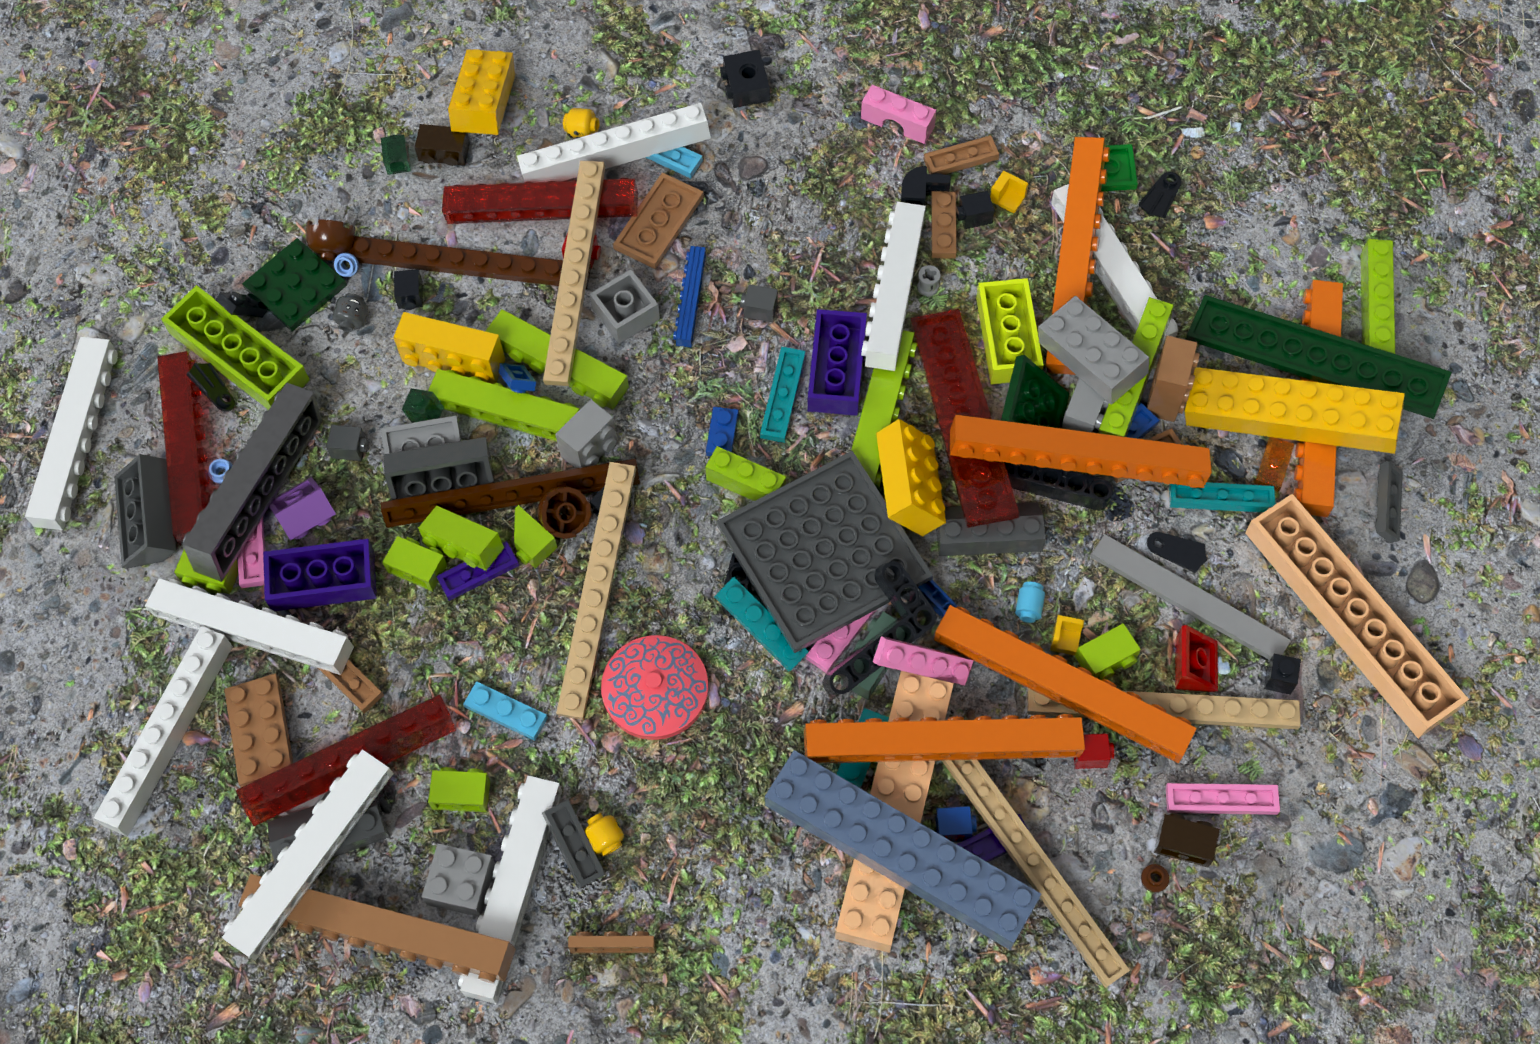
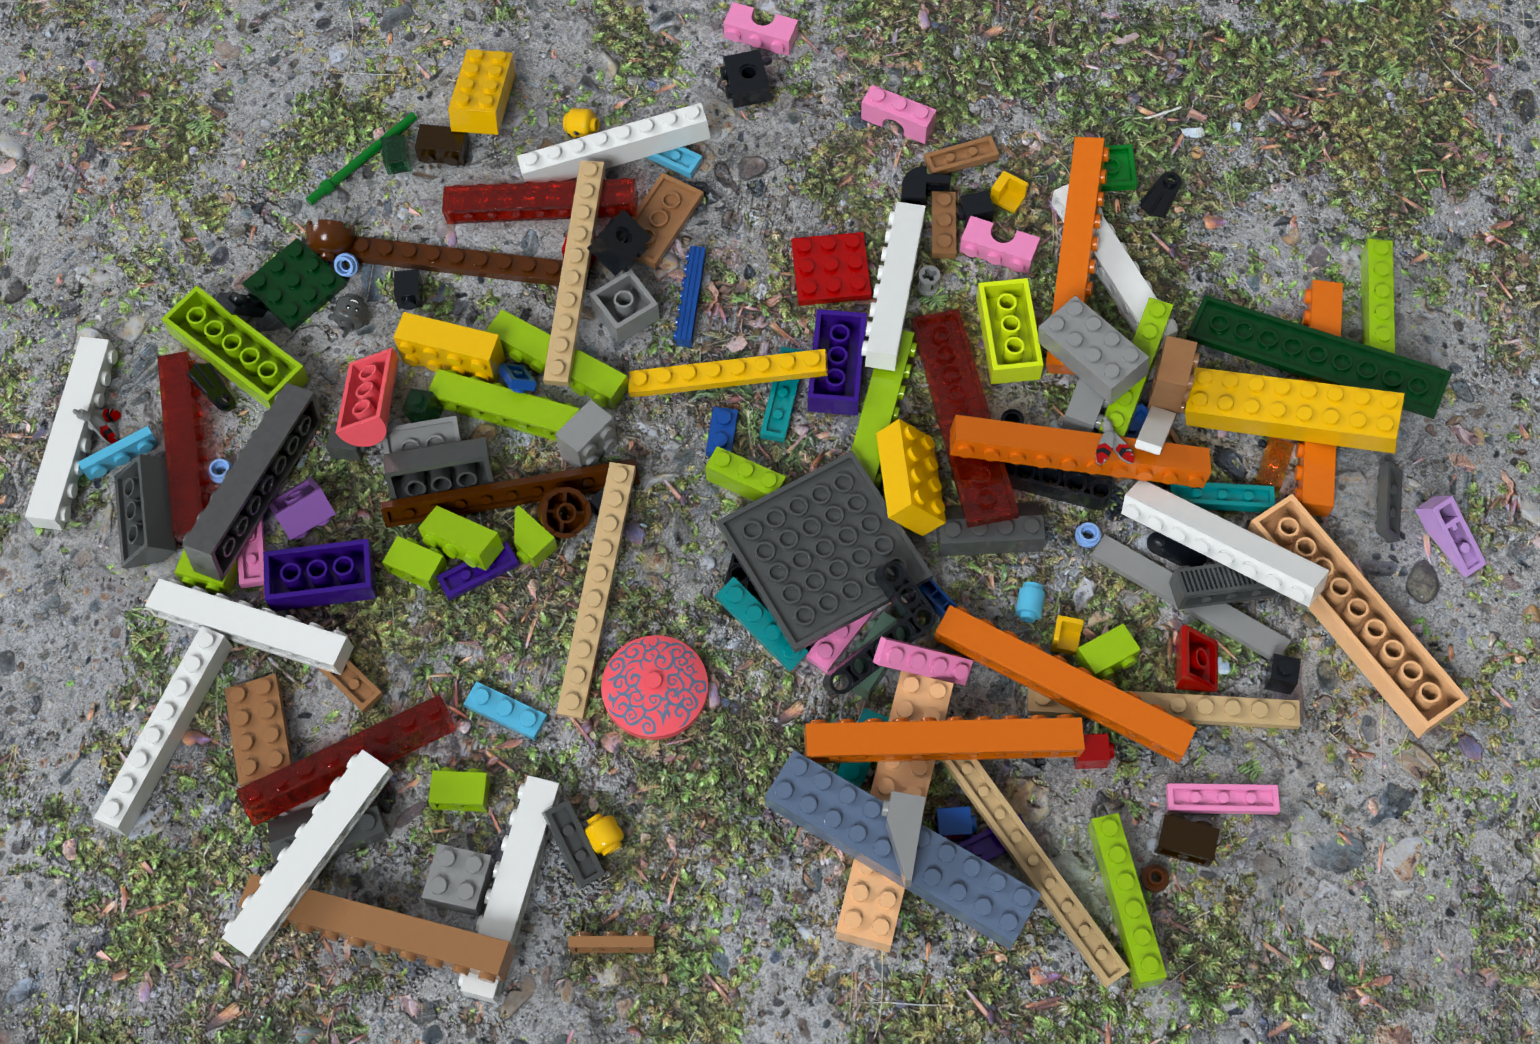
dark grey brick [740,284,778,323] -> none
dark green plate [1001,355,1069,428] -> none
none -> piece [72,409,121,445]
none -> medium azure plate [78,426,159,481]
none -> green bar [305,112,418,206]
none -> coral brick [335,347,399,447]
none -> black brick [587,209,651,276]
none -> yellow plate [628,349,828,398]
none -> bright pink arch [723,2,798,56]
none -> red plate [791,232,872,306]
none -> light grey slope [881,791,926,888]
none -> bright pink arch [959,216,1040,274]
none -> light blue plate [1075,522,1101,548]
none -> lime brick [1087,813,1167,990]
none -> piece [1095,417,1134,465]
none -> white brick [1121,480,1329,607]
none -> white tile [1135,406,1176,455]
none -> dark grey brick [1169,562,1279,610]
none -> lavender slope [1415,496,1487,577]

